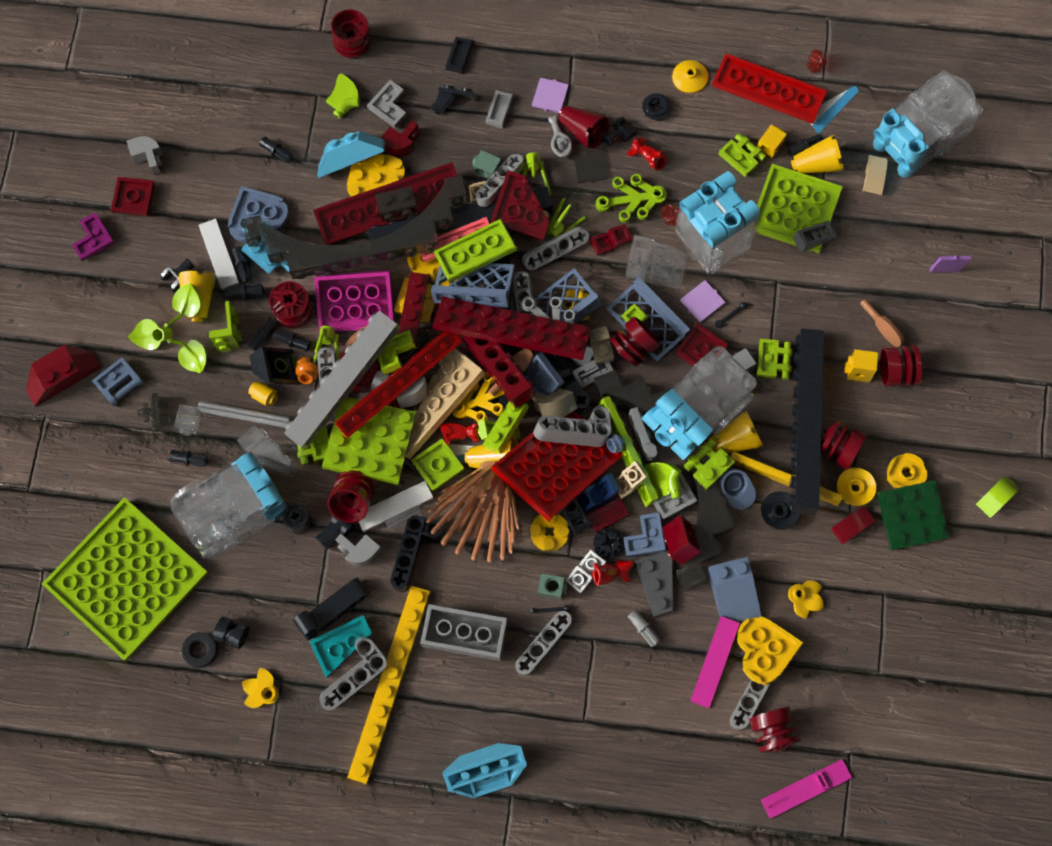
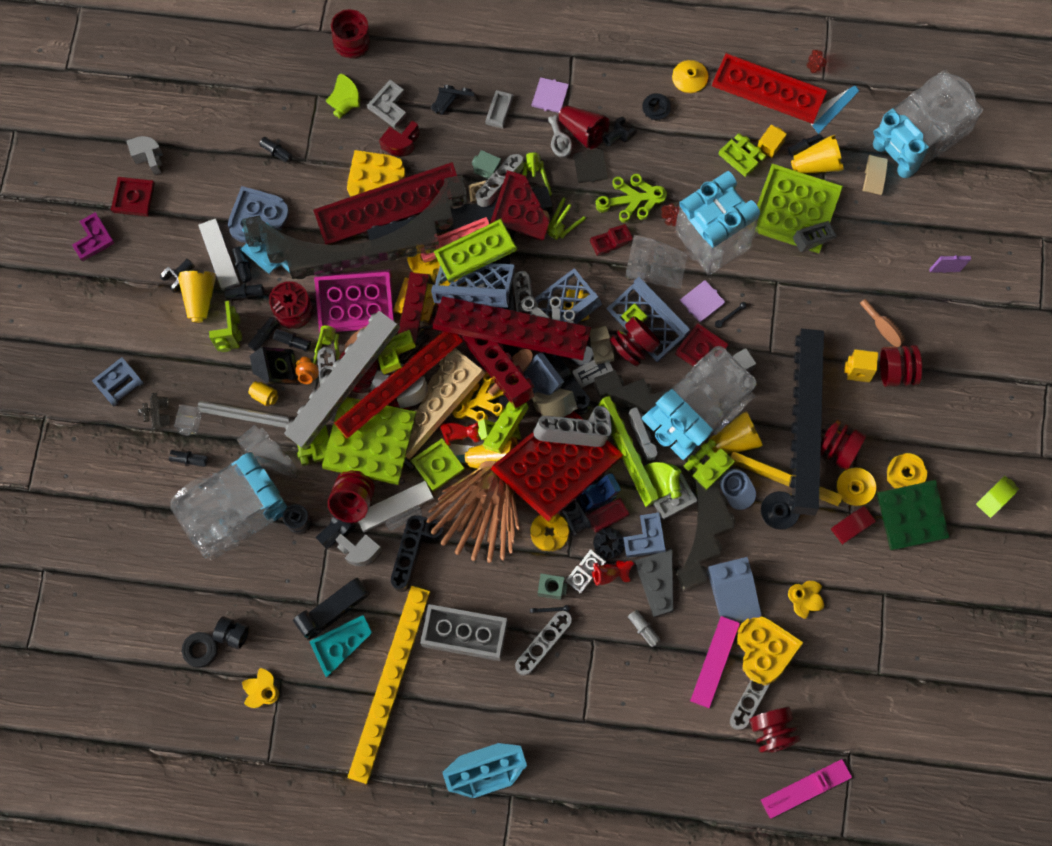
dark red wedge [26,344,102,407] -> none
lime plate [42,497,208,662] -> none
lime plant [128,284,207,373] -> none
medium azure wedge [317,131,385,178] -> none
light grey beam [319,636,387,710] -> none
clear smoke bracket [375,186,417,222] -> none
black tile [445,36,473,74] -> none
light grey beam [522,226,589,270] -> none
sand blue plate [606,434,624,453] -> none
tan slope [616,461,648,499] -> none
red animal [627,138,668,171] -> none
dark red brick [662,515,701,565] -> none
lime plate [757,339,793,380] -> none

